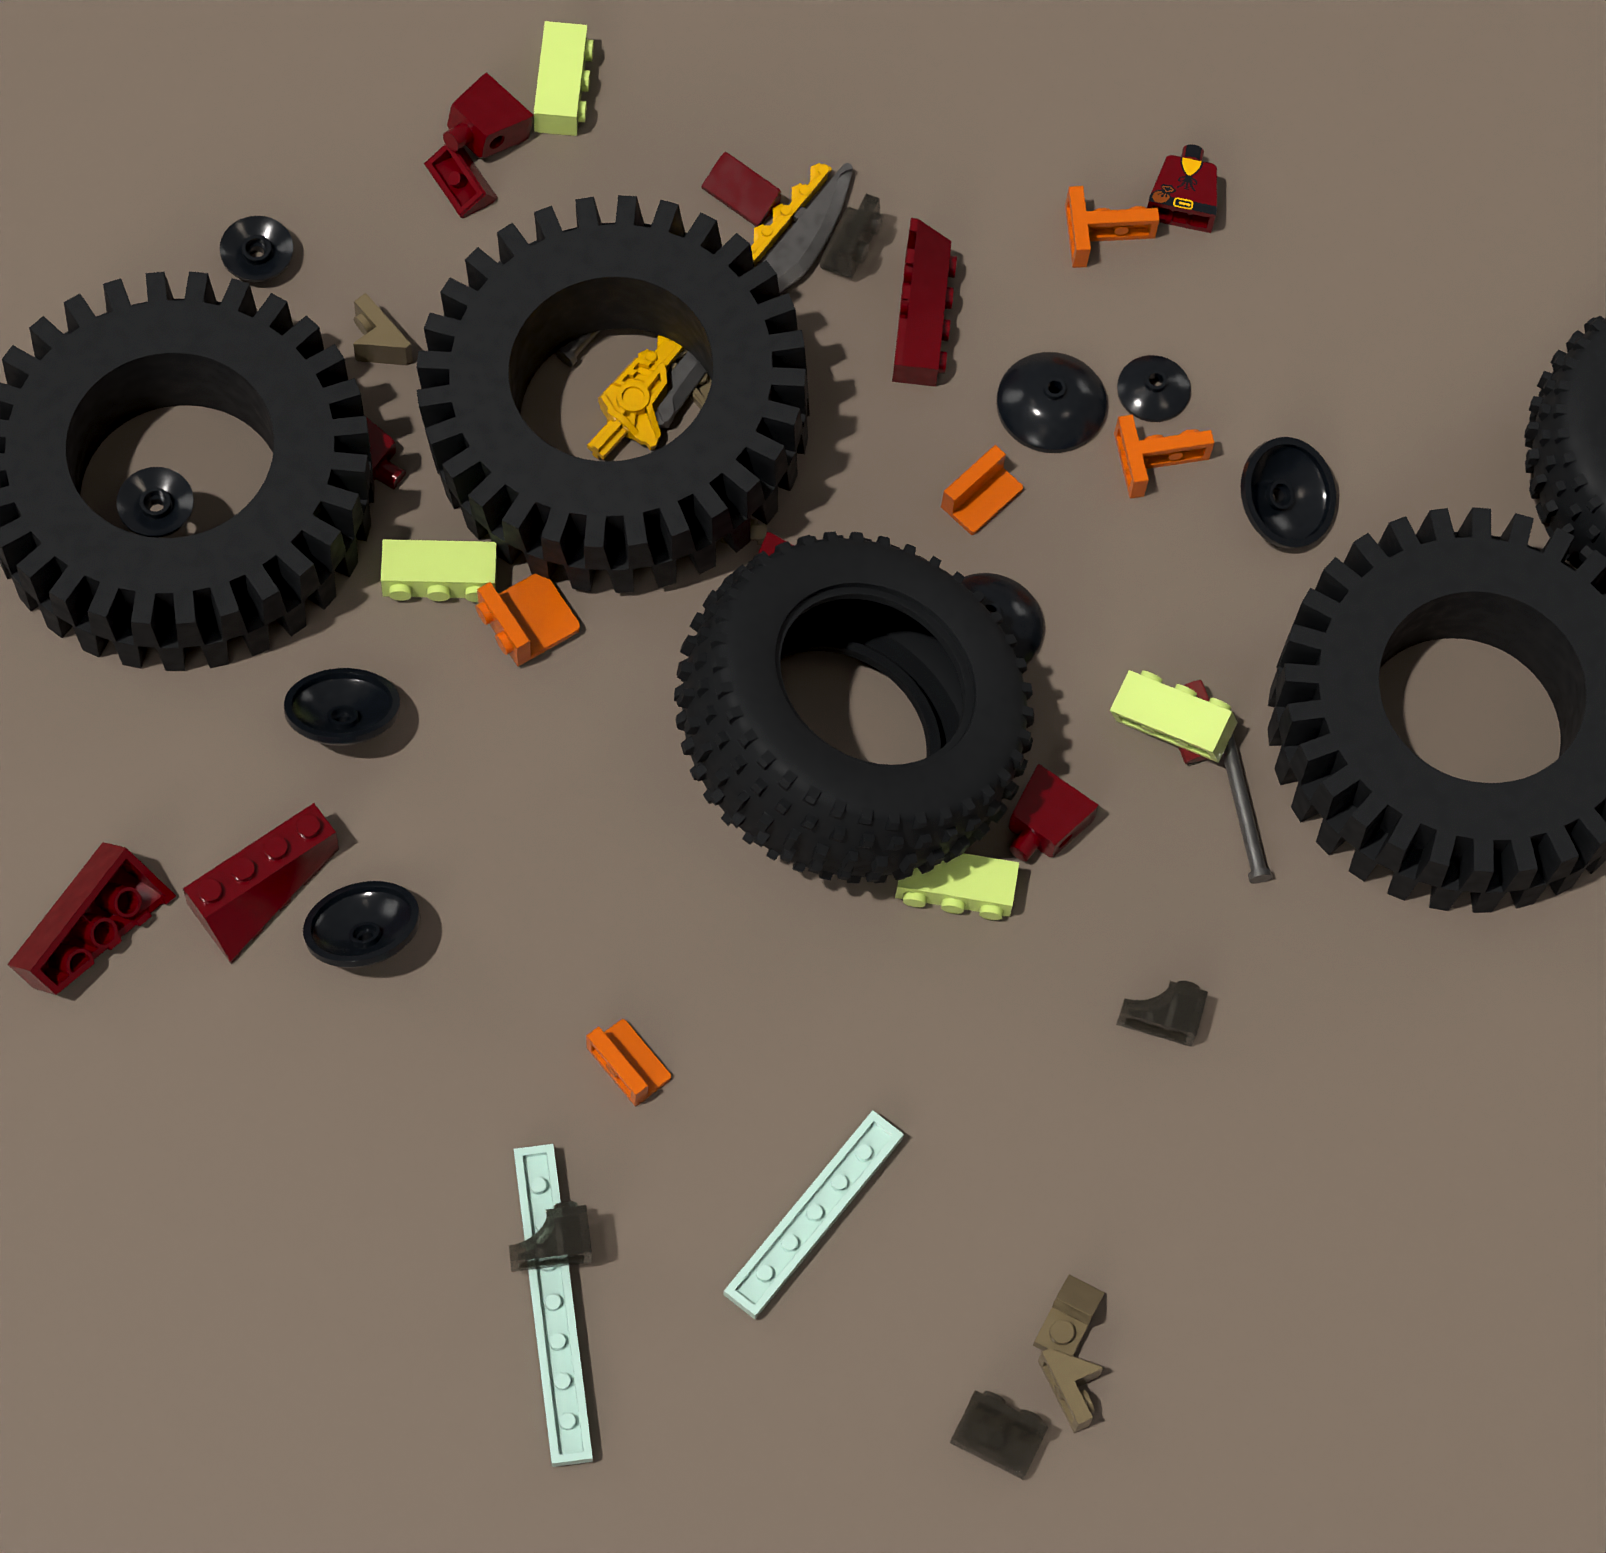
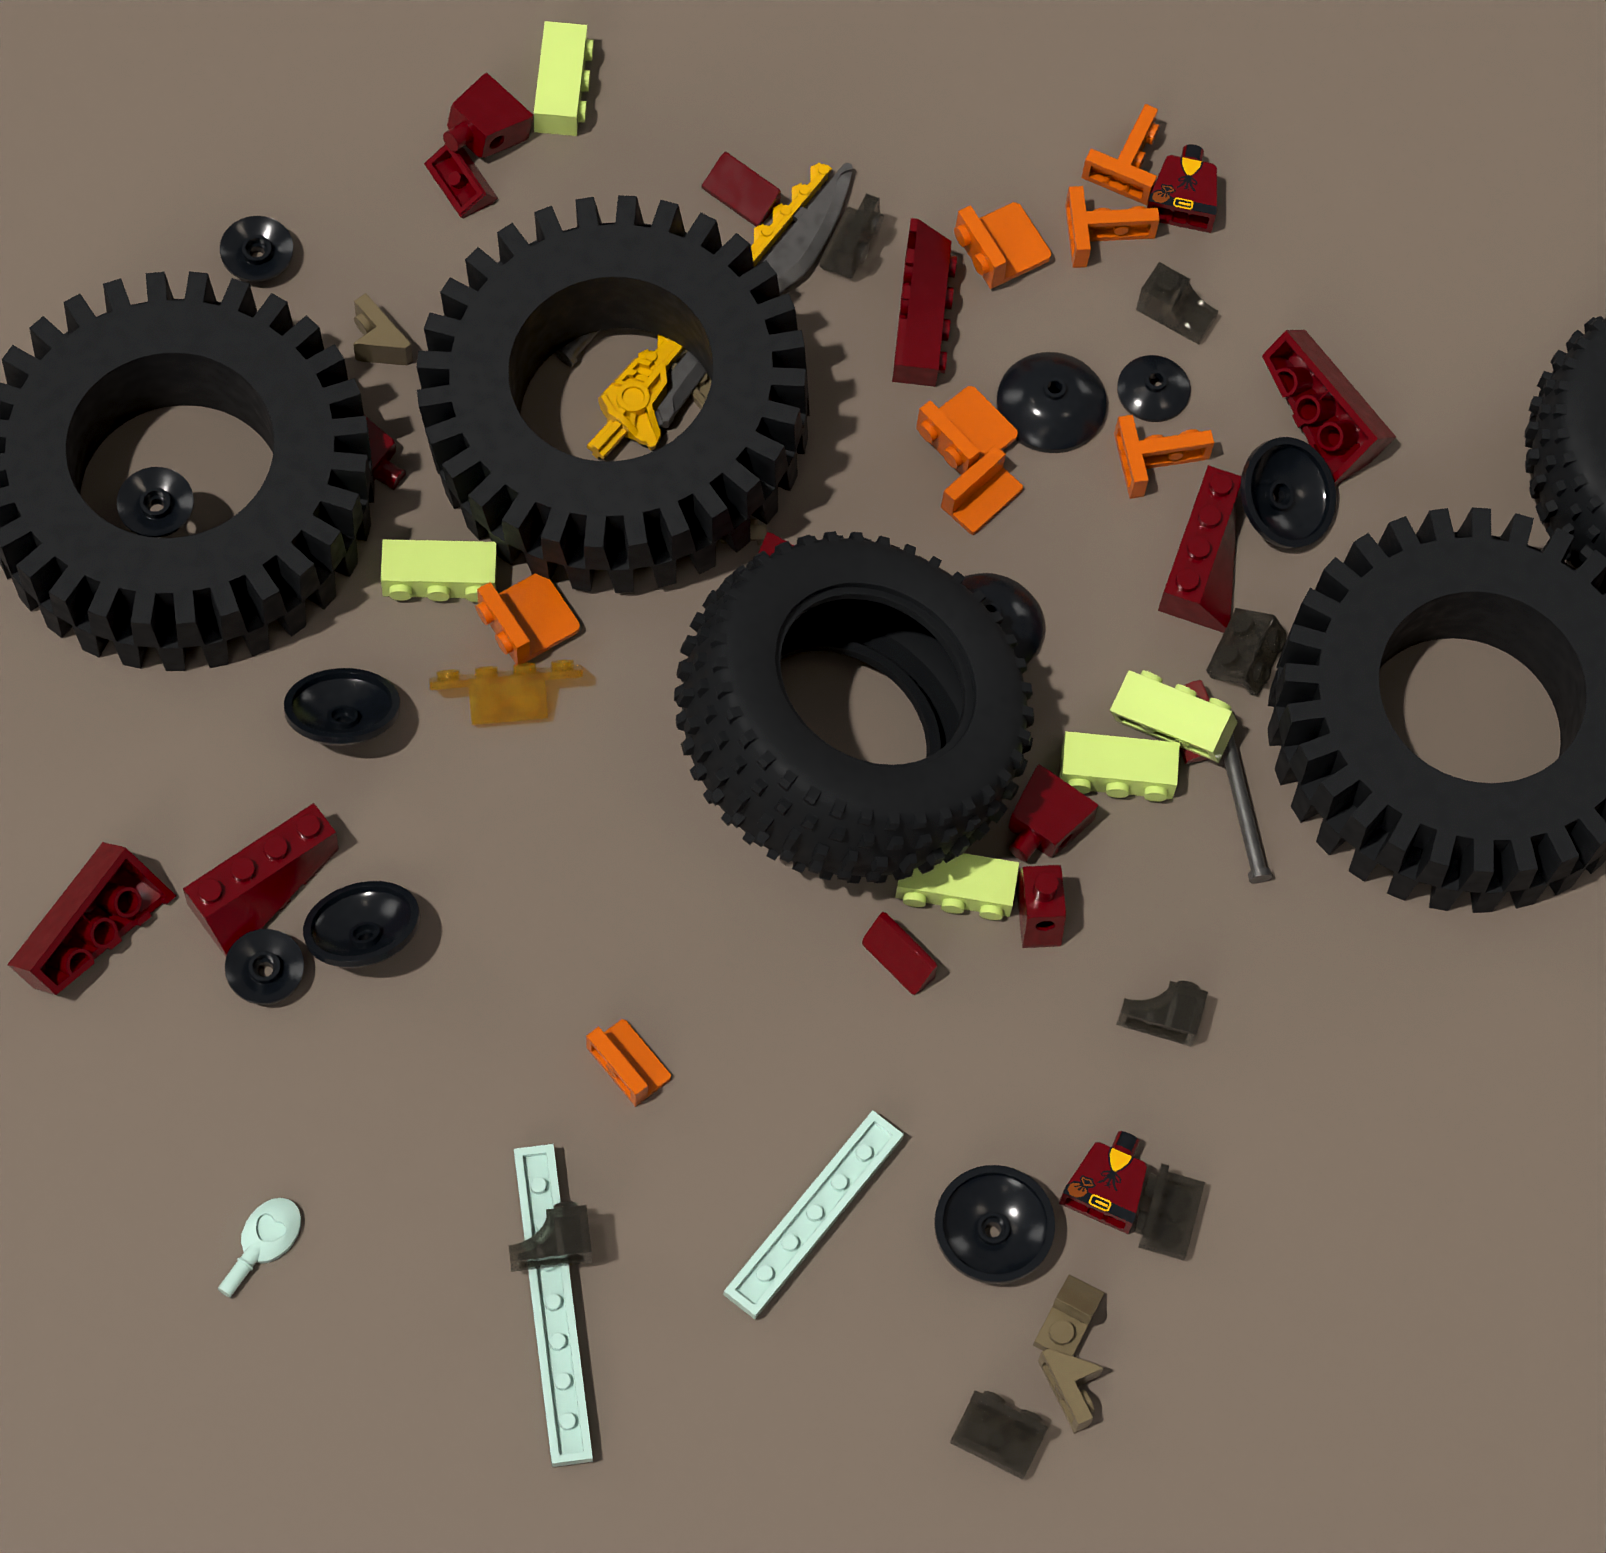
none -> light aqua piece [217,1198,301,1298]
none -> black dish [225,929,304,1005]
none -> clear yellow bracket [429,660,583,725]
none -> dark red slope [862,912,937,995]
none -> orange bracket [916,386,1018,475]
none -> black dish [934,1165,1055,1284]
none -> orange bracket [954,202,1051,289]
none -> dark red torso [1016,865,1066,948]
none -> yellowish green brick [1059,731,1180,802]
none -> dark red torso [1059,1131,1147,1234]
none -> orange bracket [1081,104,1160,205]
none -> clear smoke bracket [1134,1163,1205,1260]
none -> clear smoke arch [1136,262,1218,345]
none -> dark red wedge [1158,465,1241,635]
none -> clear smoke bracket [1206,608,1287,696]
none -> dark red wedge [1262,330,1396,486]

